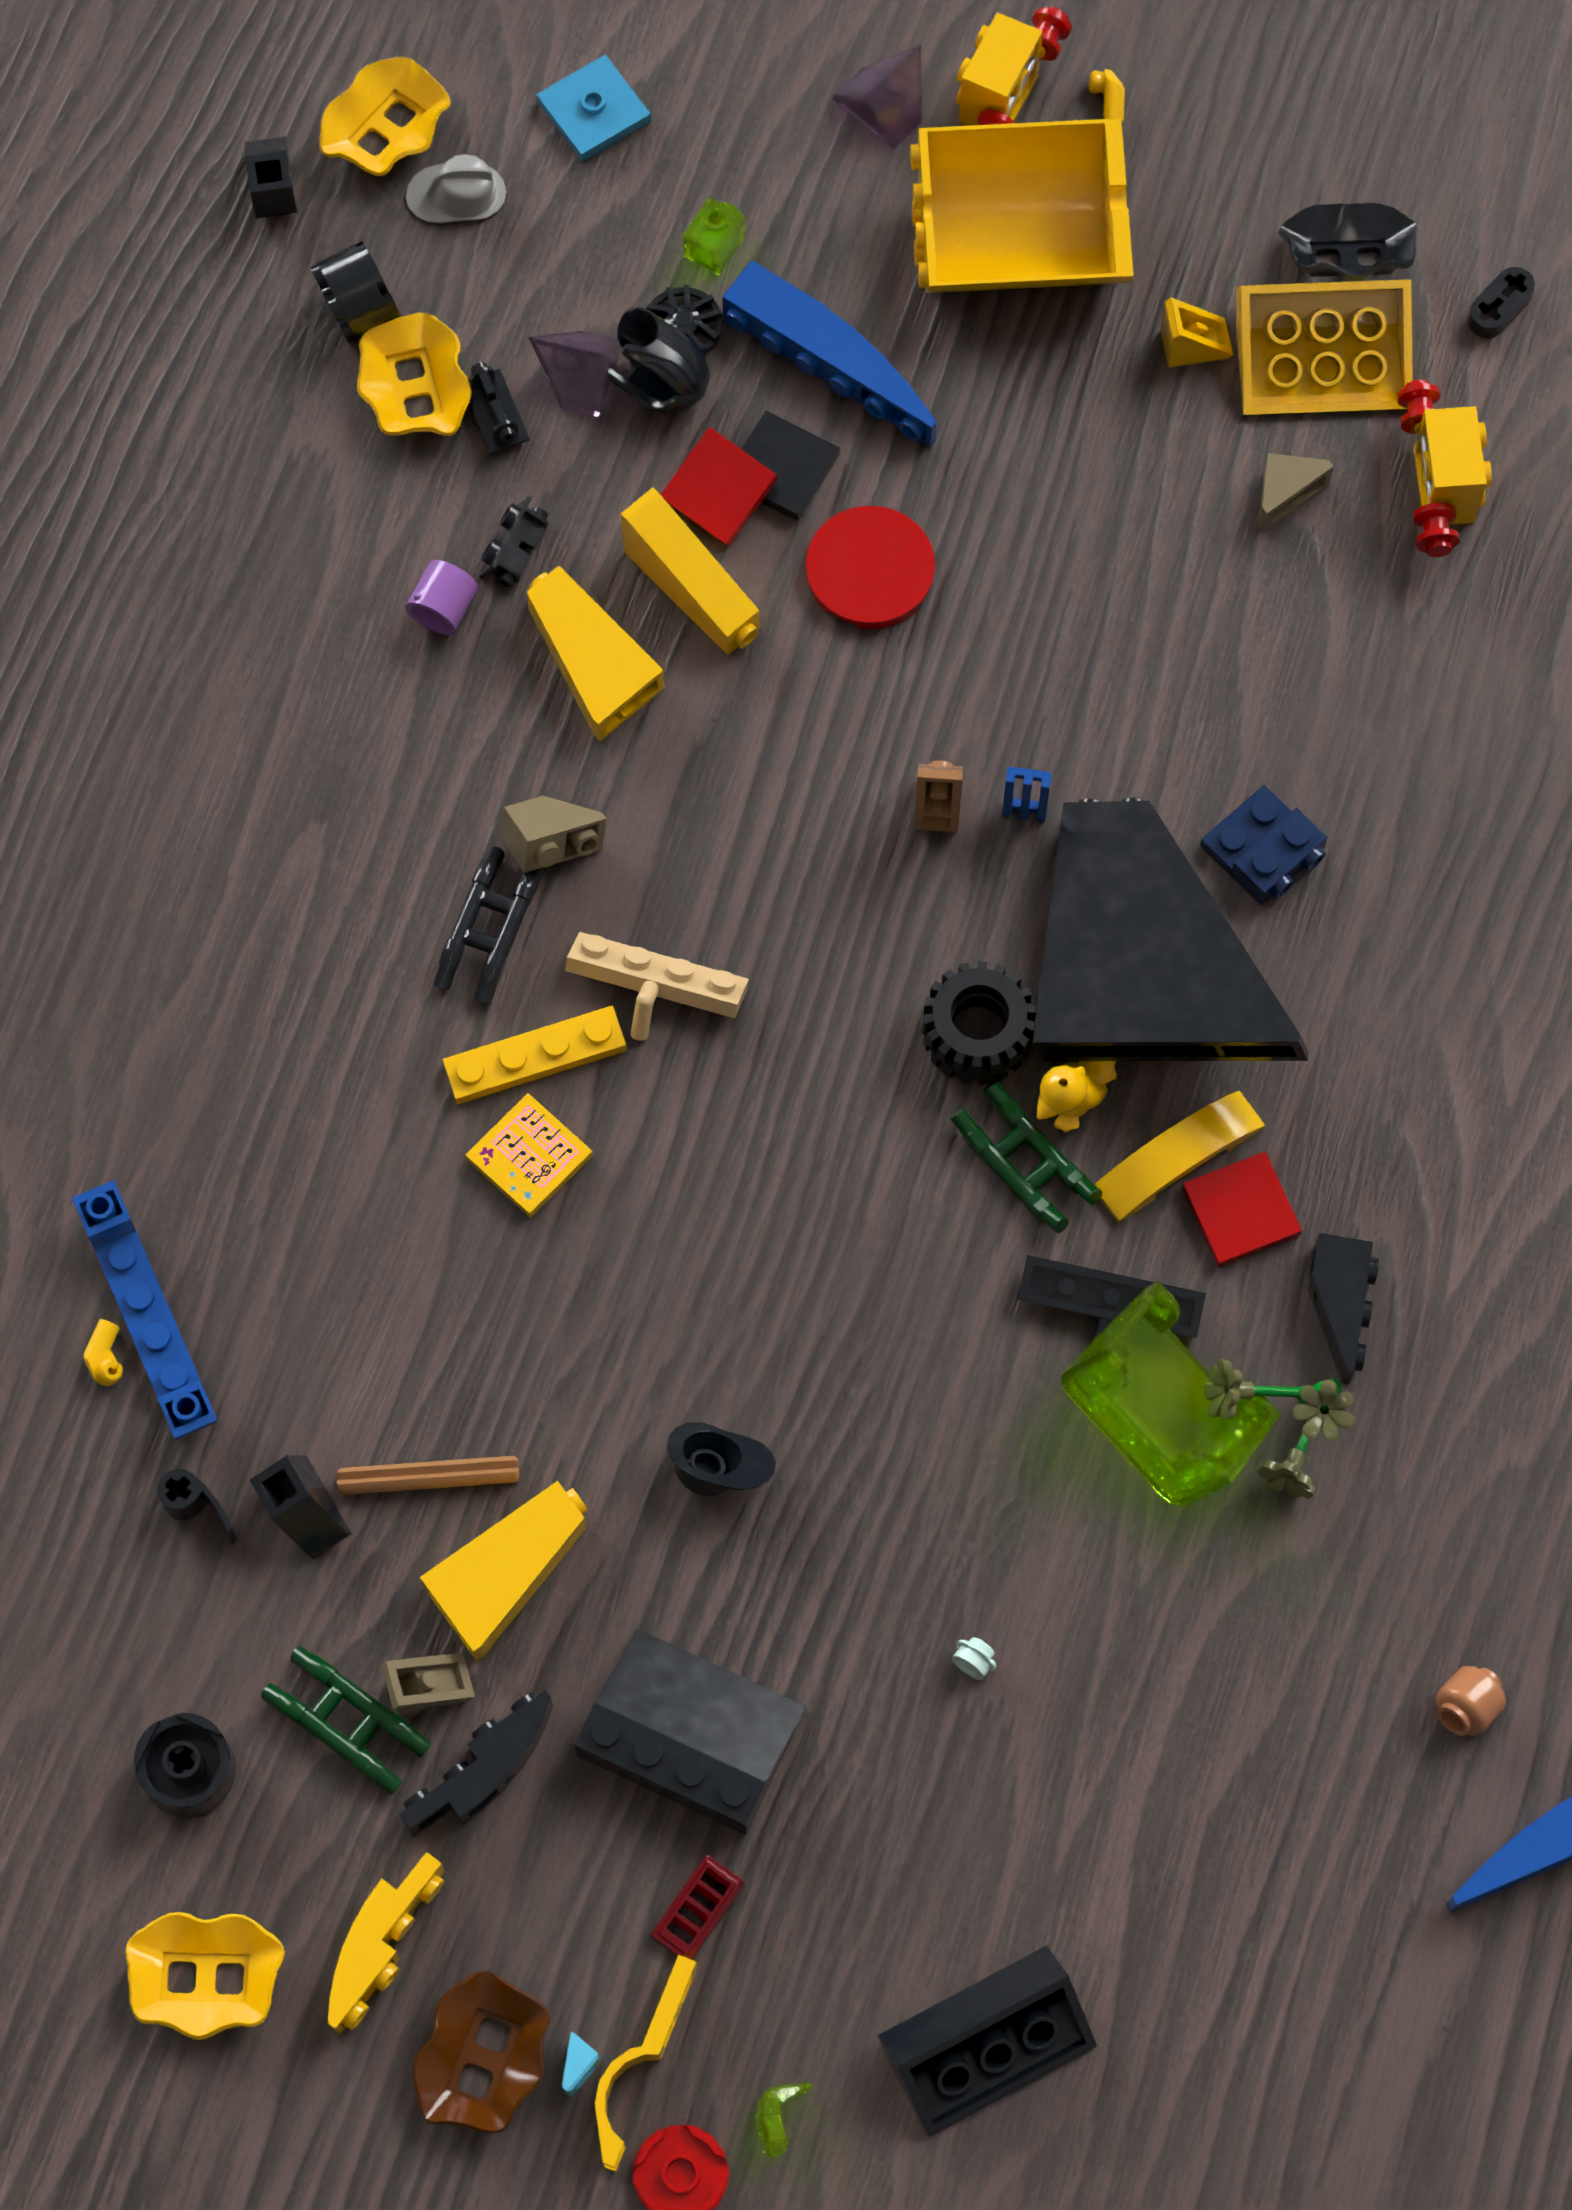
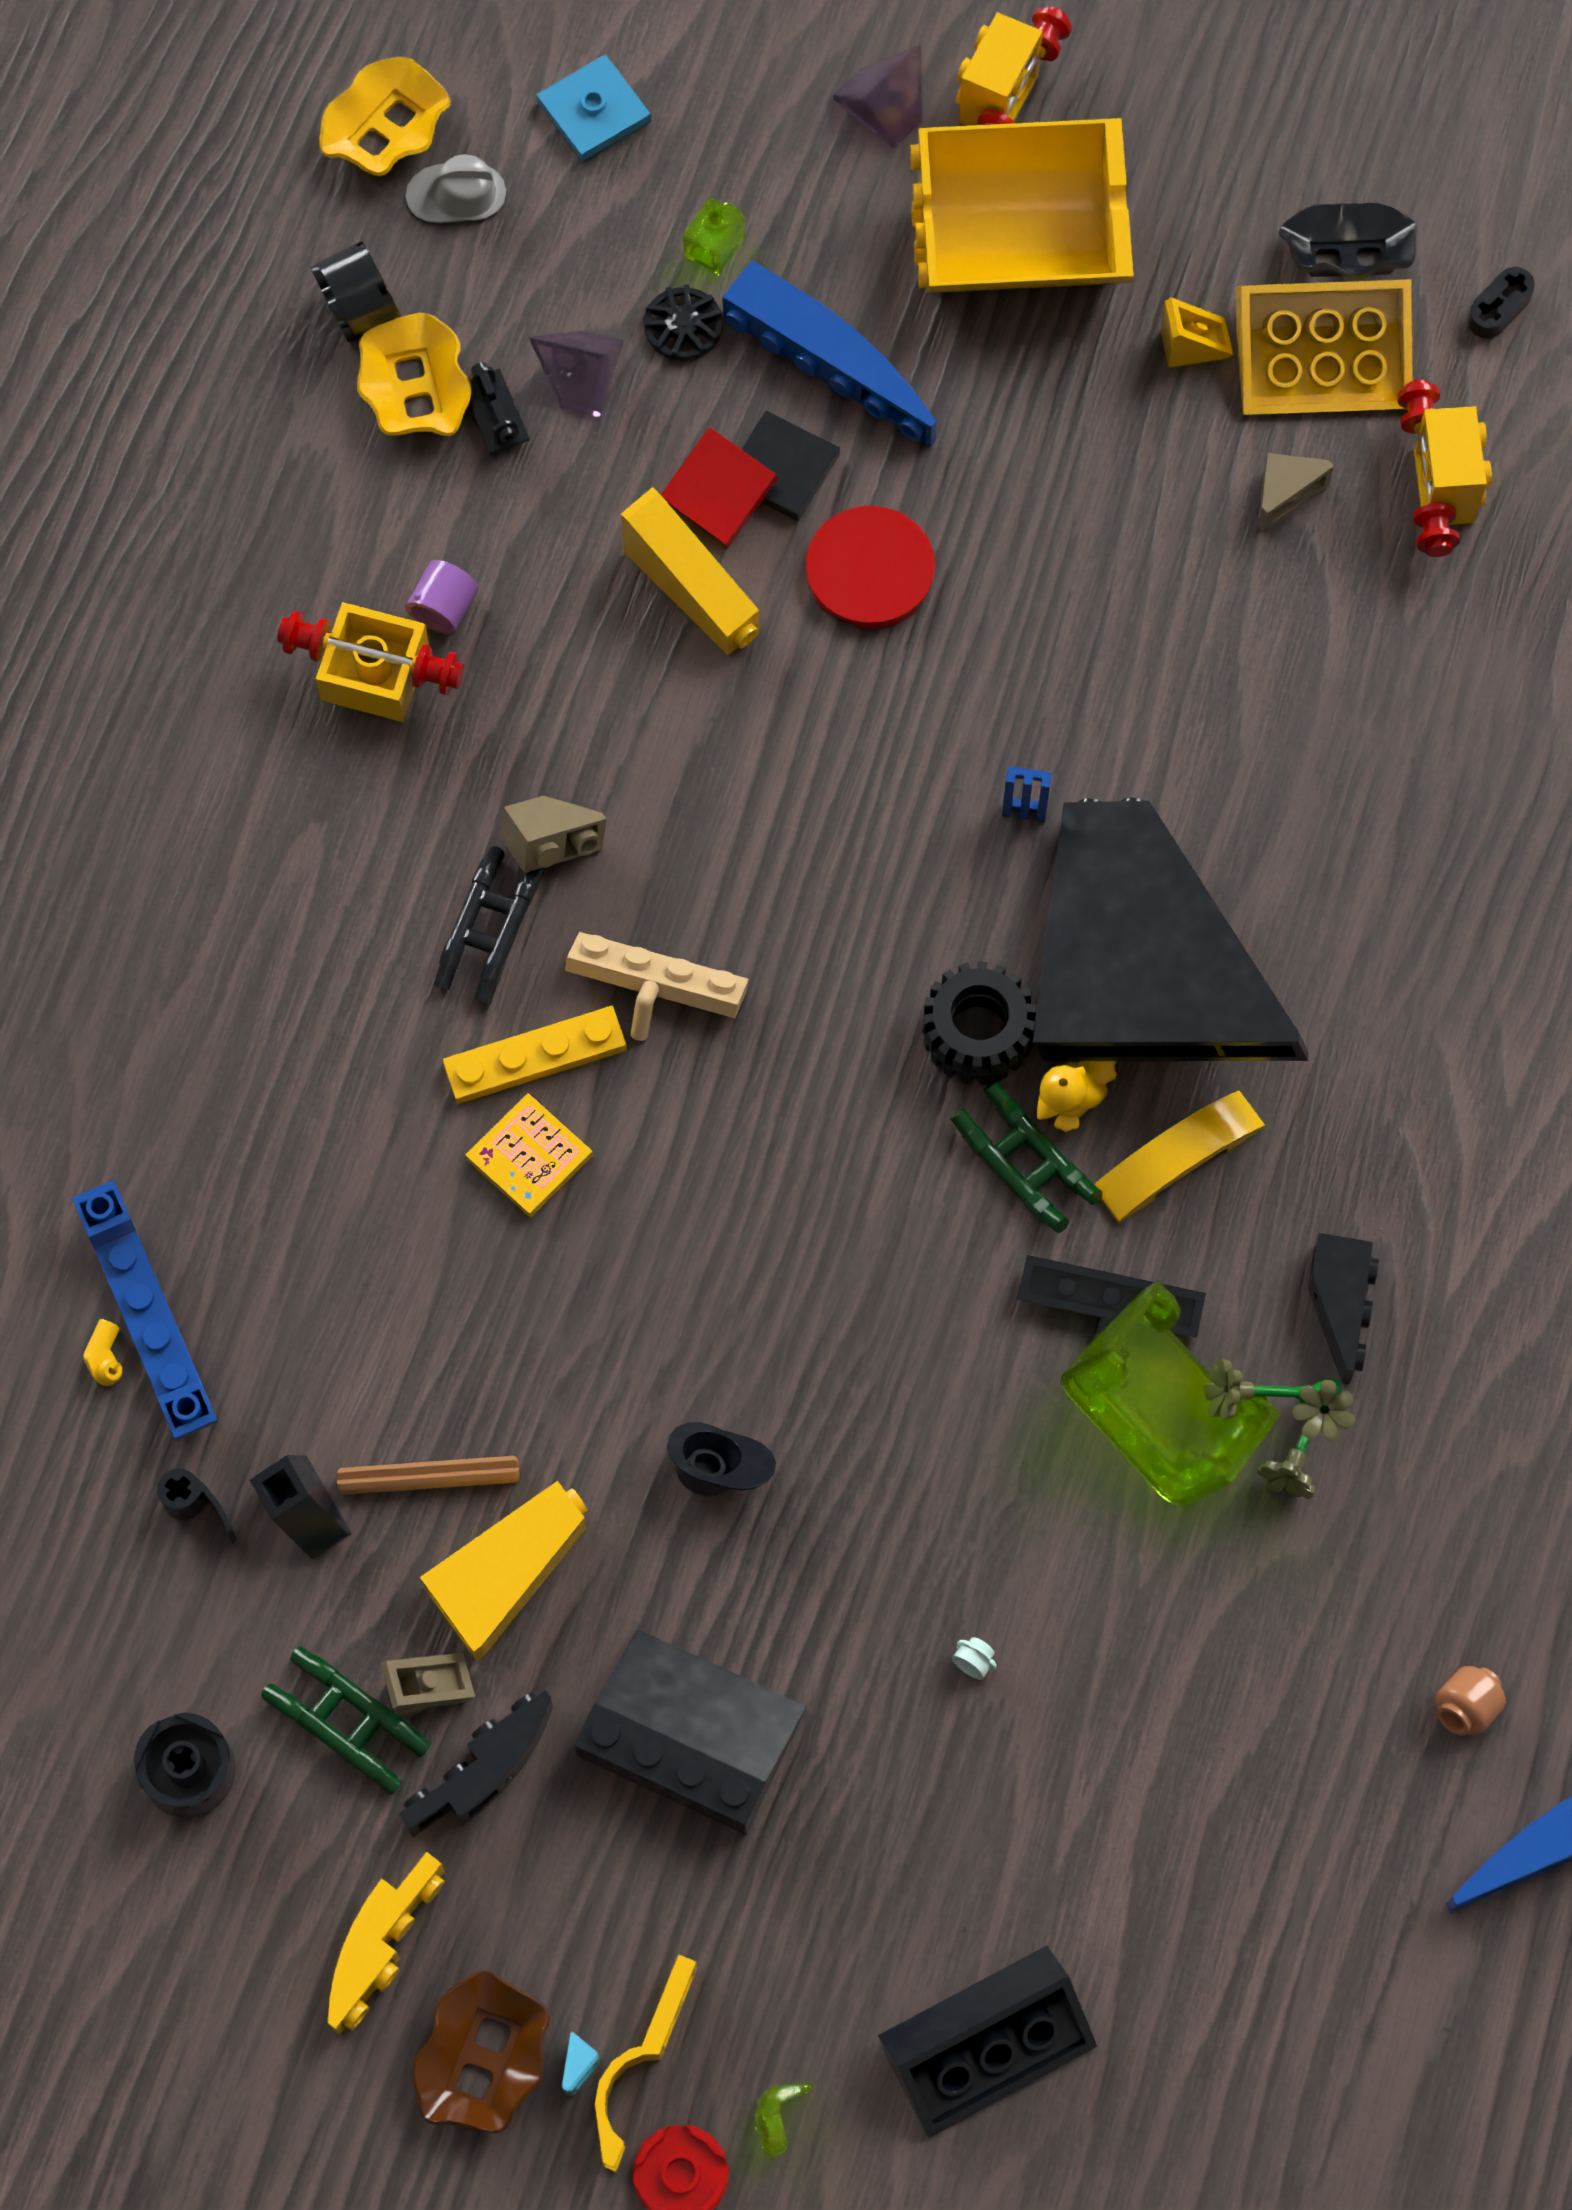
yellow piece [125,1912,285,2040] -> none
black slope [245,136,297,219] -> none
black hinge [479,495,548,587] -> none
yellow slope [527,566,665,742] -> none
black hair [607,307,711,413] -> none
dark red slope [650,1854,745,1960] -> none
medium nougat slope [914,760,963,832] -> none
yellow arm [1089,69,1125,123] -> none
red tile [1182,1151,1302,1267] -> none
dark blue plate [1200,785,1328,906] -> none
none -> yellow brick [277,602,465,722]

